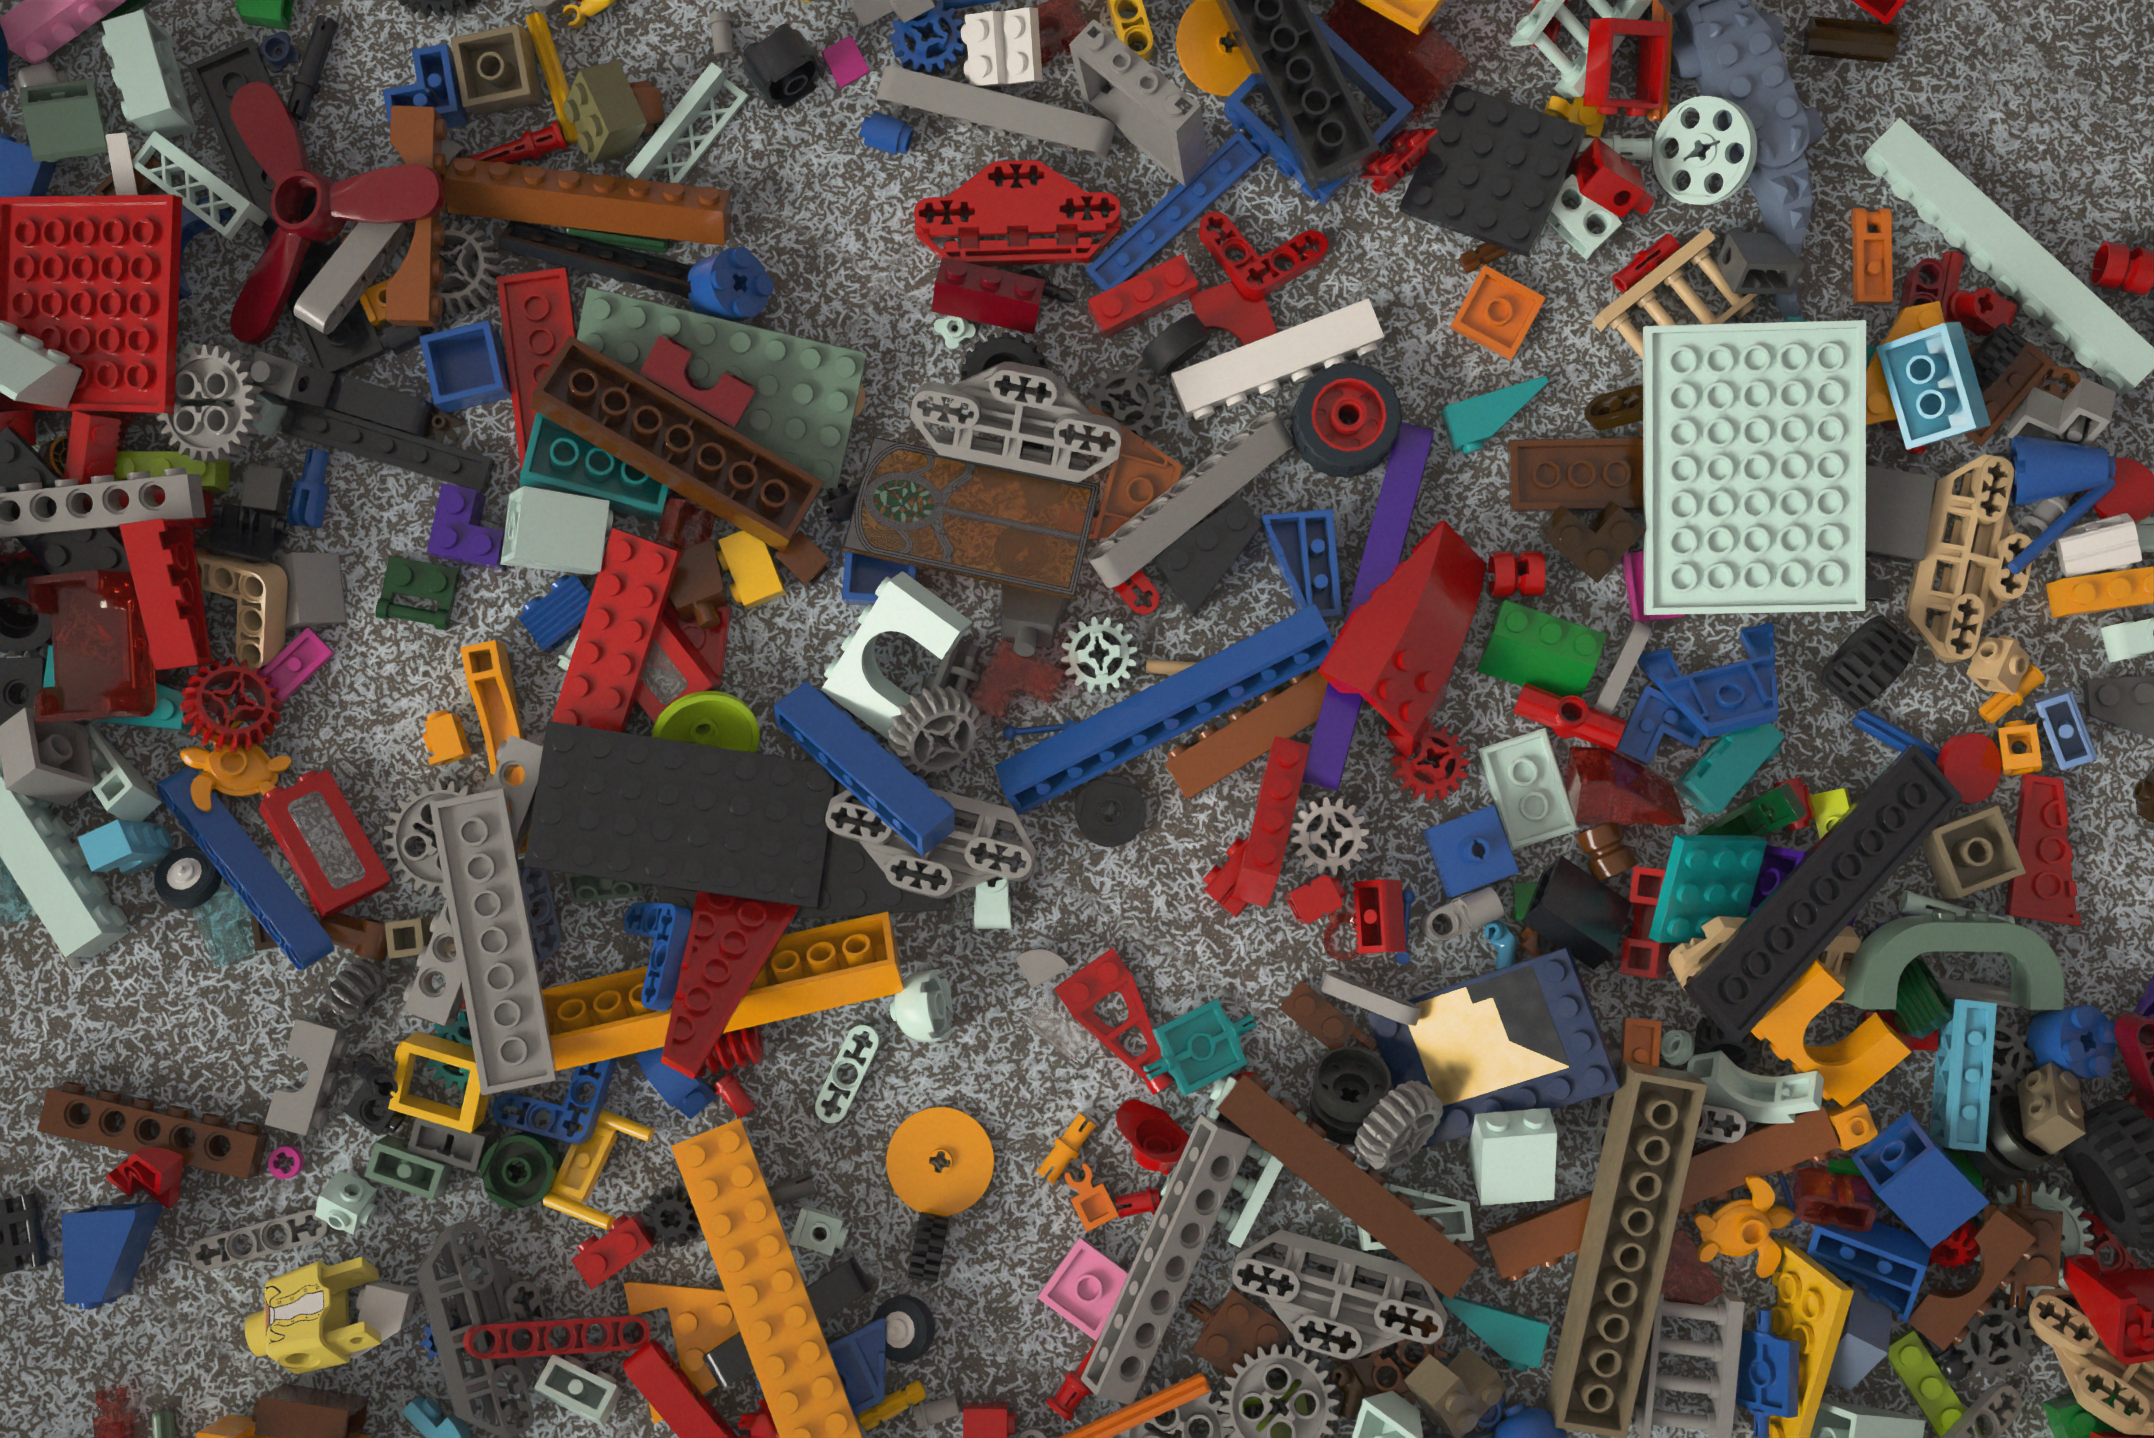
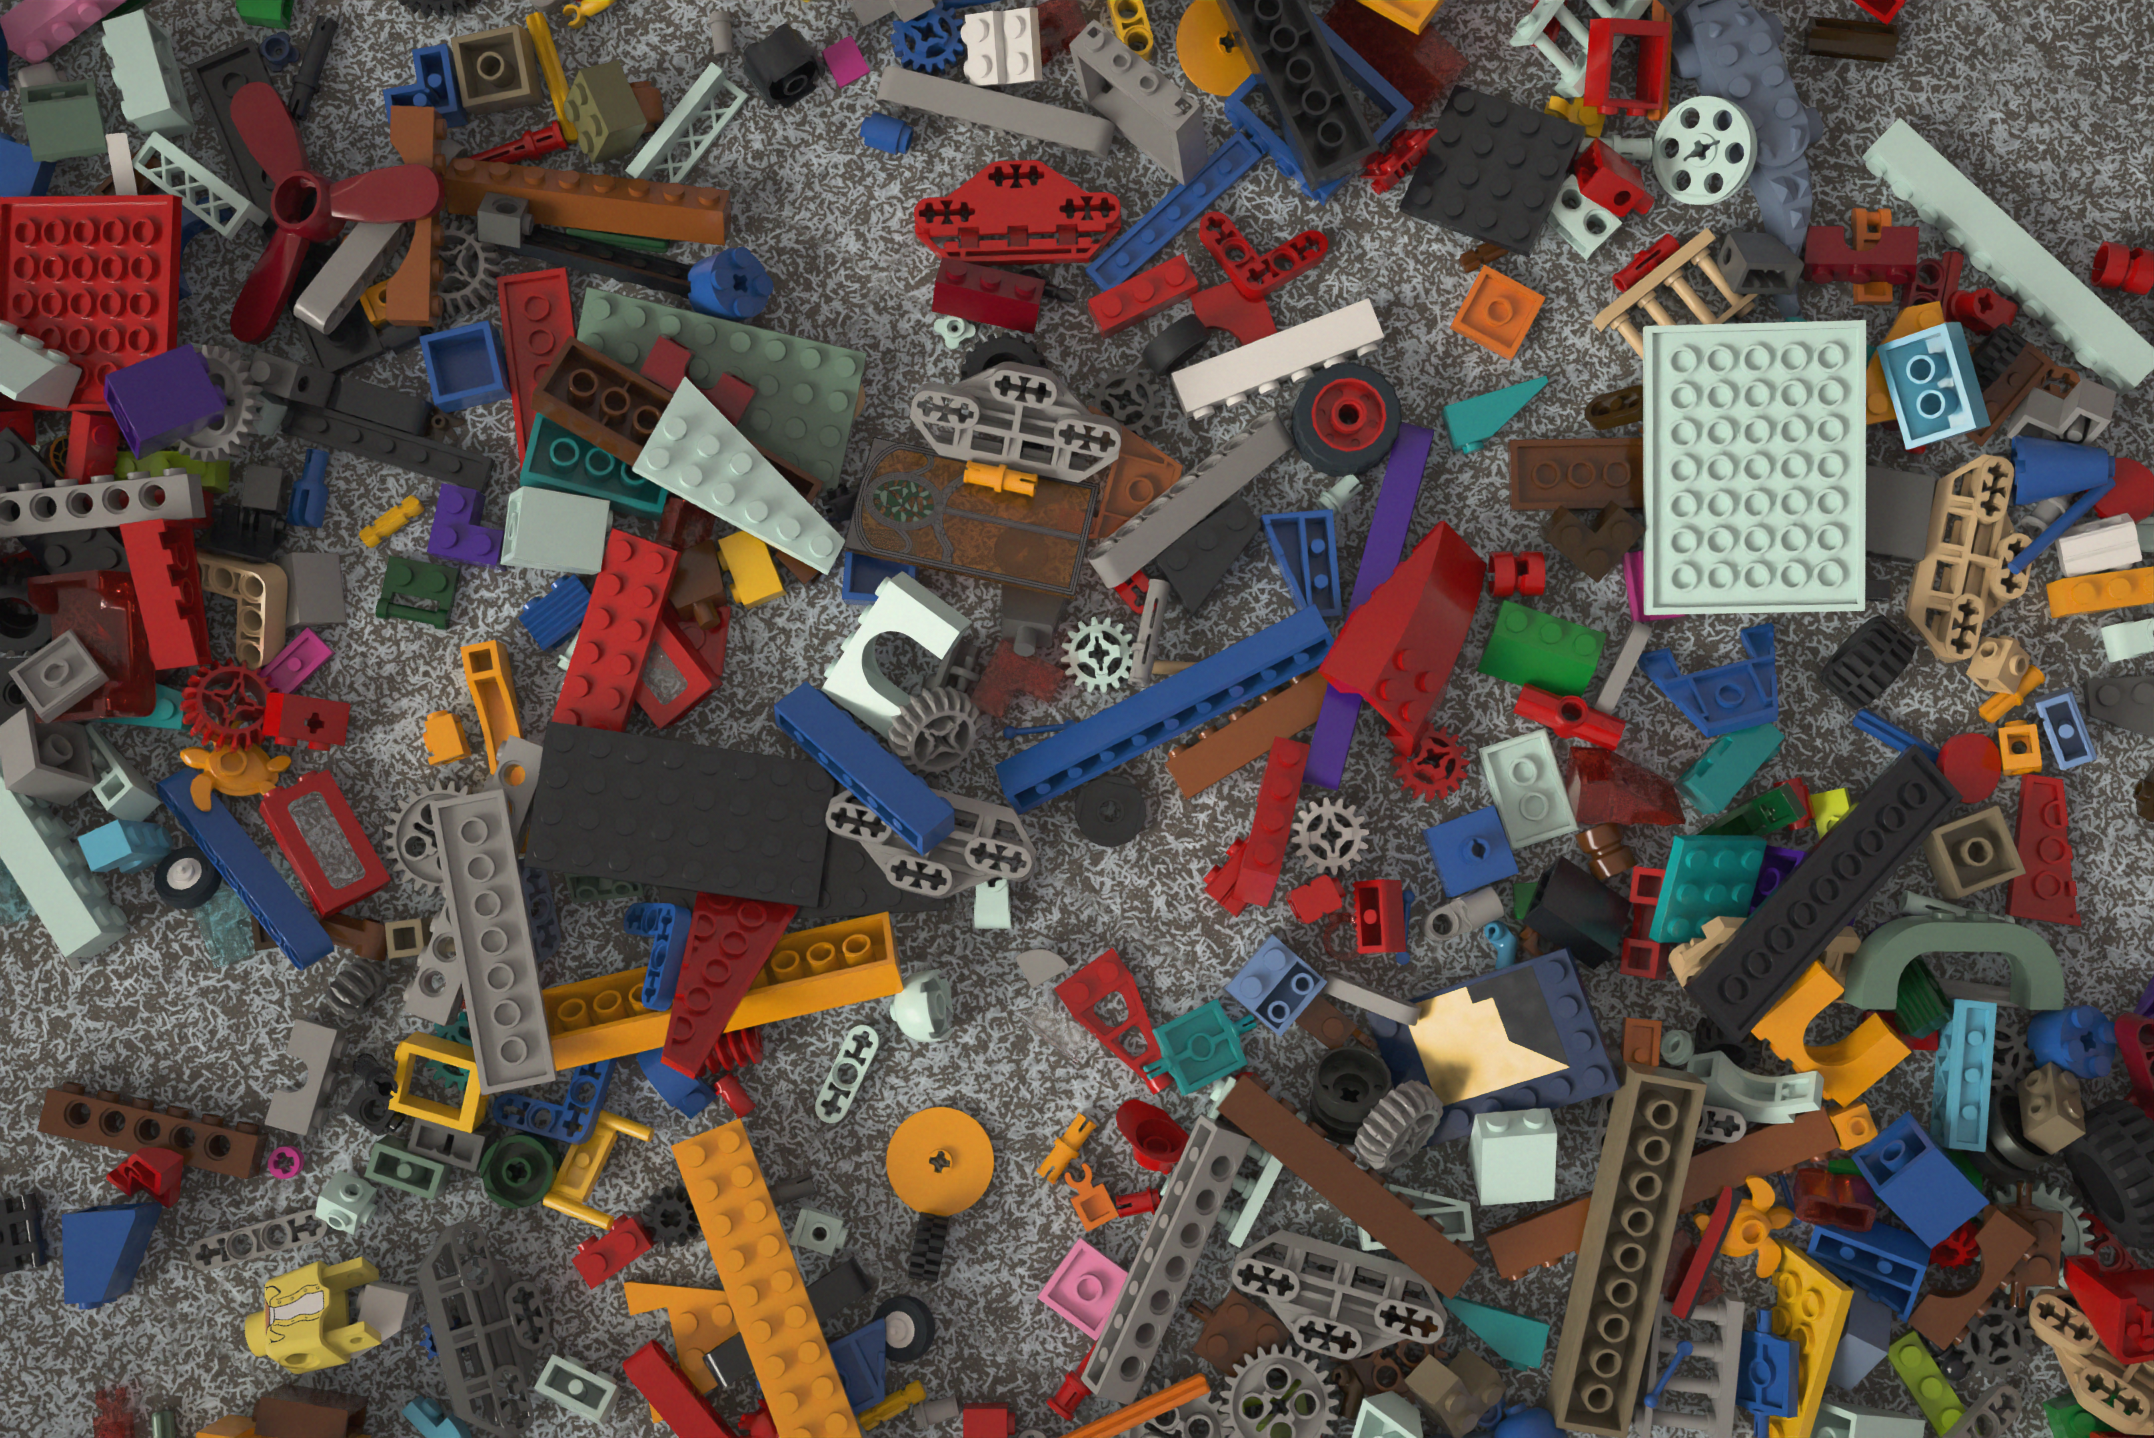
red beam [463,1315,650,1359] -> none
lime dish [651,691,760,753] -> none
blue plate [1615,685,1703,765] -> none
none -> light grey tile [8,628,110,724]
none -> dark purple slope [103,343,227,461]
none -> red brick [262,693,351,751]
none -> yellow axle [359,495,424,548]
none -> dark grey brick [477,192,534,248]
none -> light aqua wing [632,377,845,575]
none -> light orange pin [964,460,1038,497]
none -> light grey pin [1127,579,1171,688]
none -> medium blue slope [1224,934,1327,1037]
none -> light aqua pin [1317,474,1363,515]
none -> blue hinge [1644,1340,1693,1408]
none -> red sticker [1671,1186,1744,1321]
none -> dark red arch [1804,226,1919,285]

